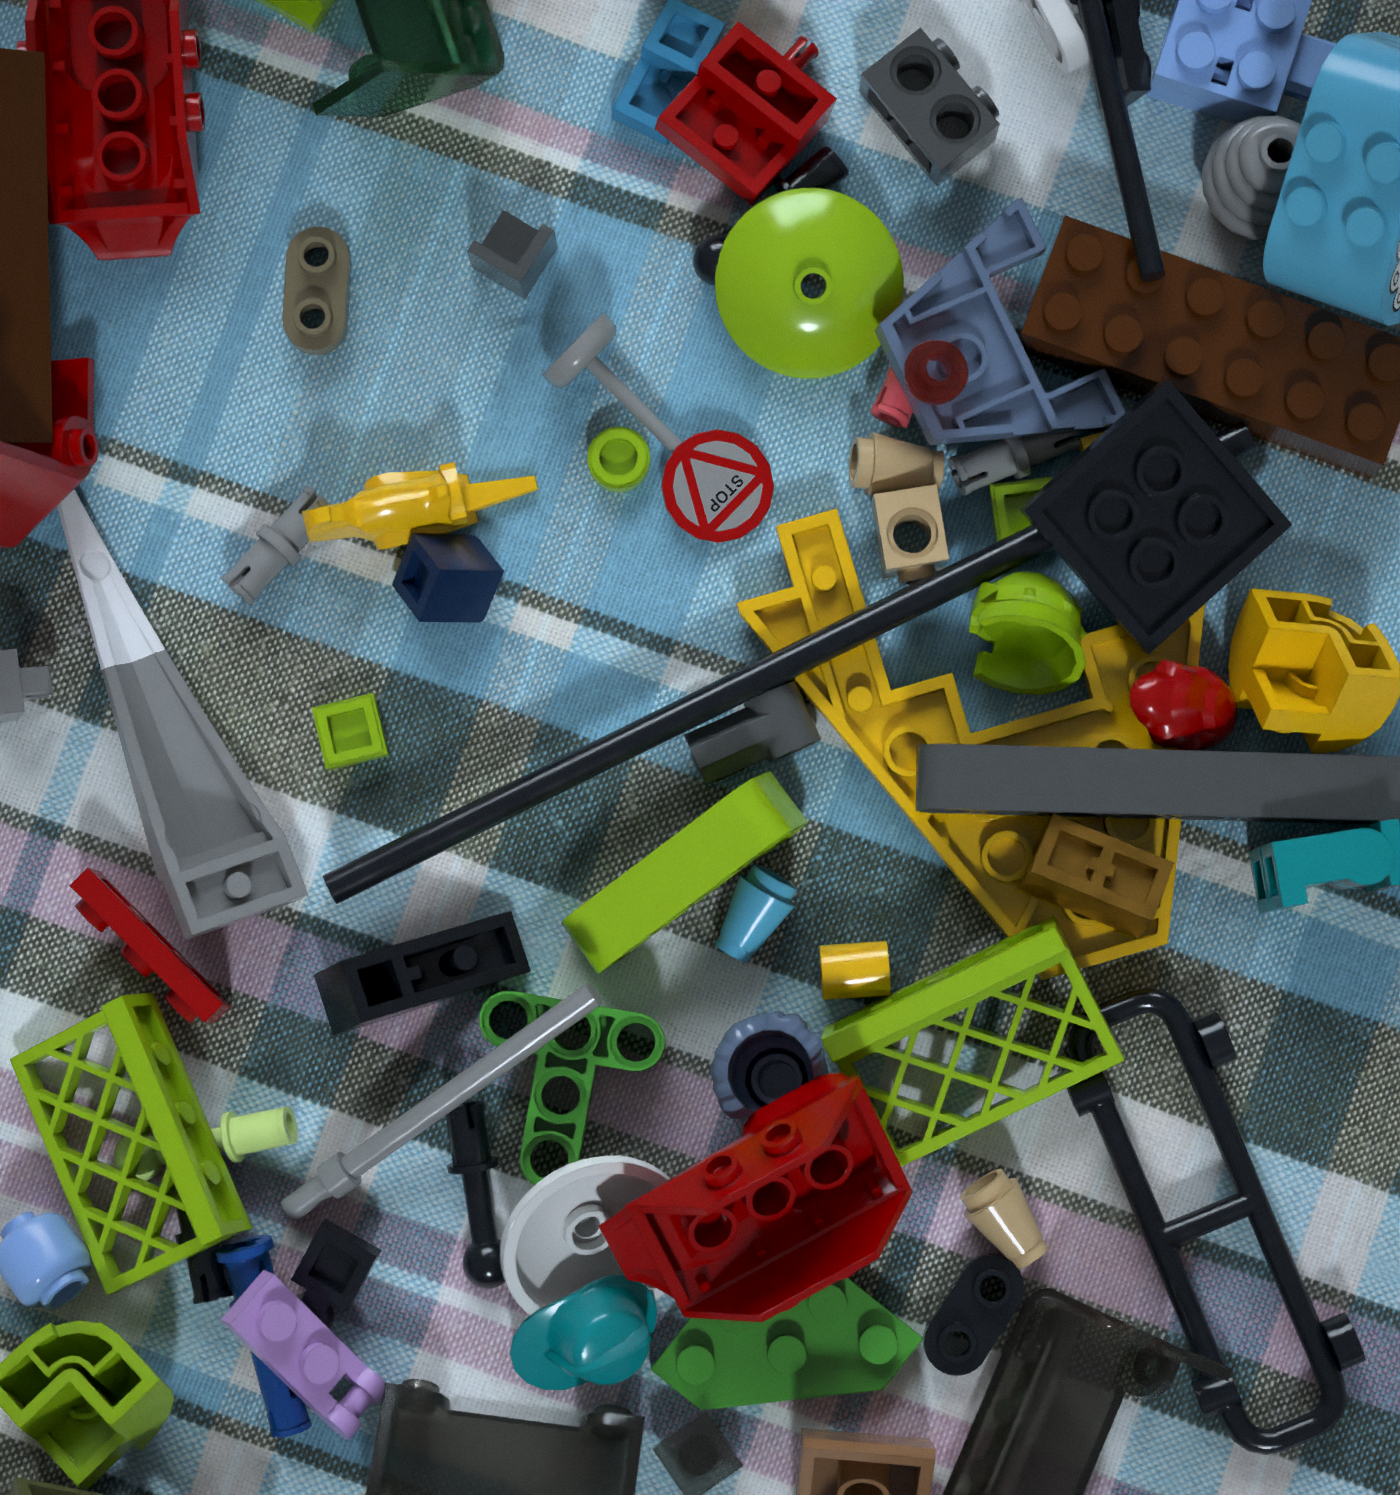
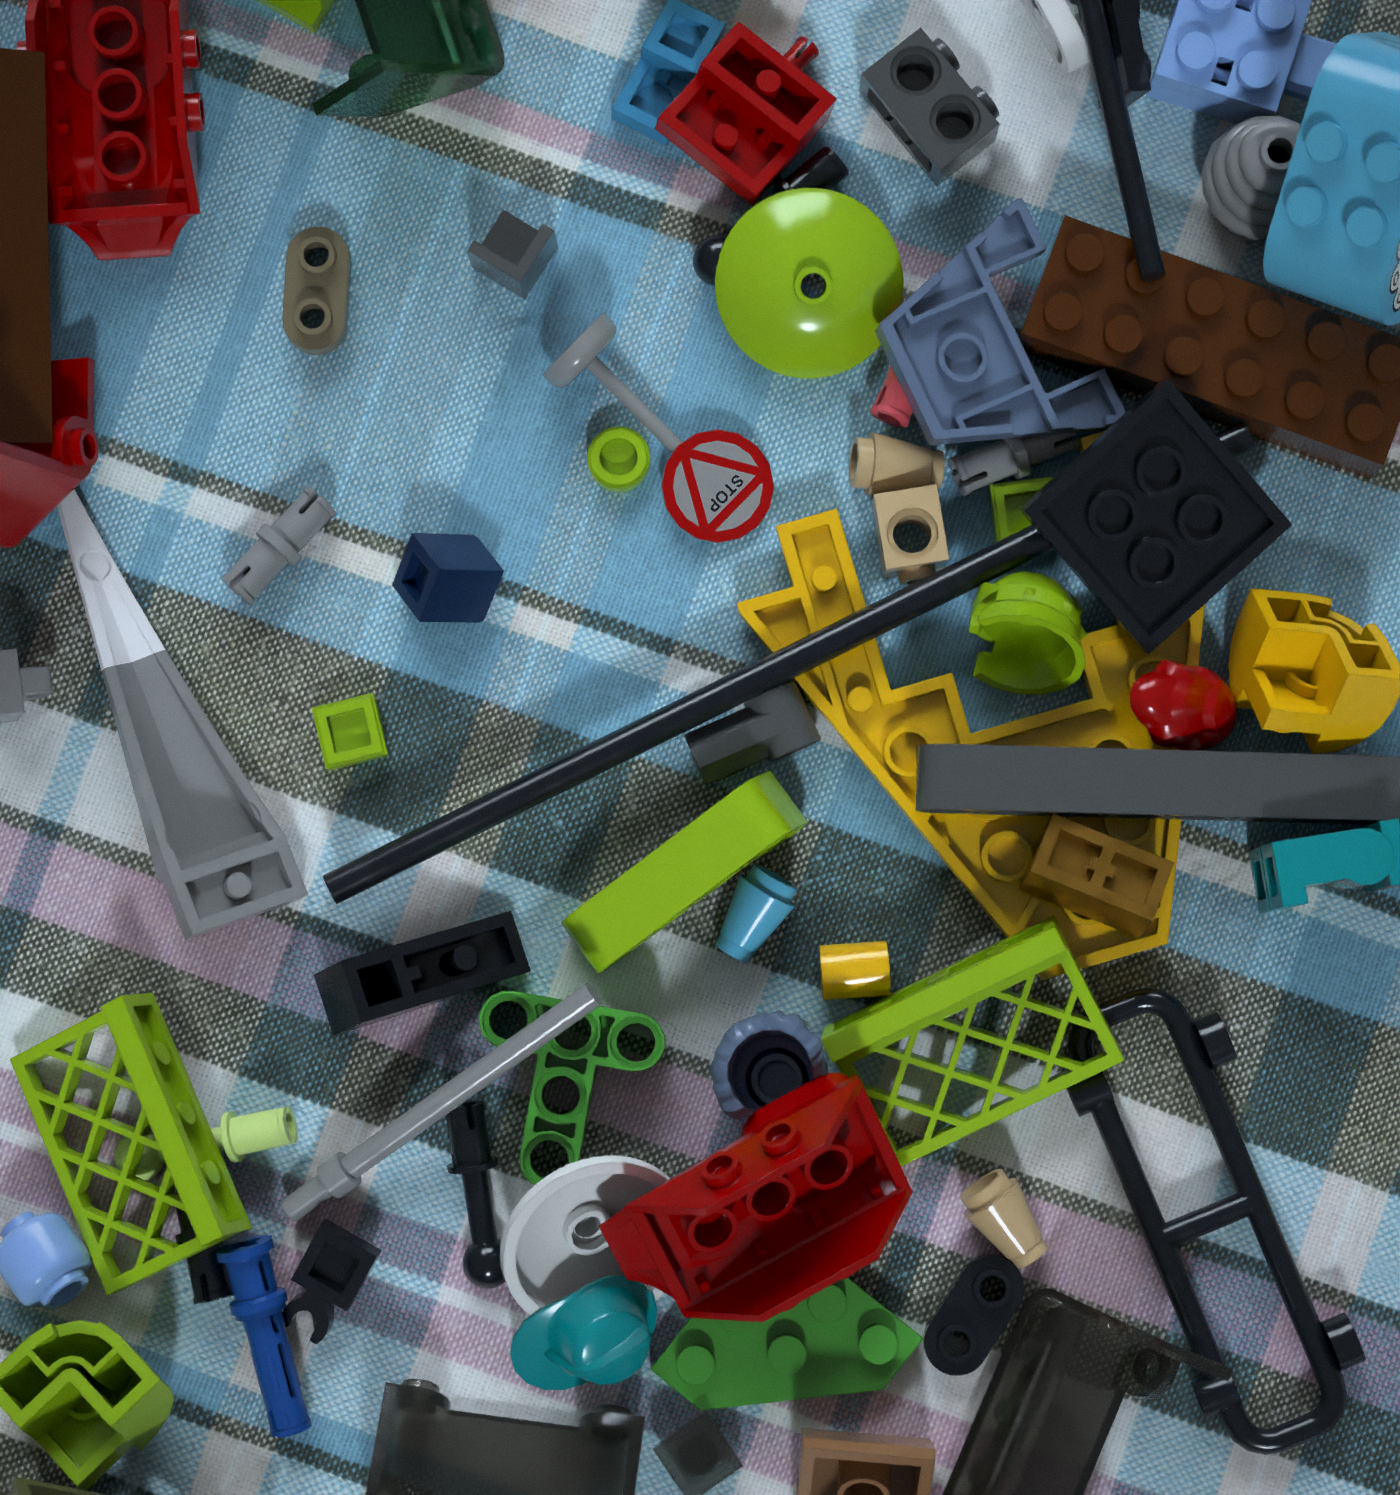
red plate [69,867,232,1024] -> none
lavender plate [220,1270,391,1440] -> none
yellow animal [302,462,538,550] -> none
clear red plate [903,340,968,405] -> none

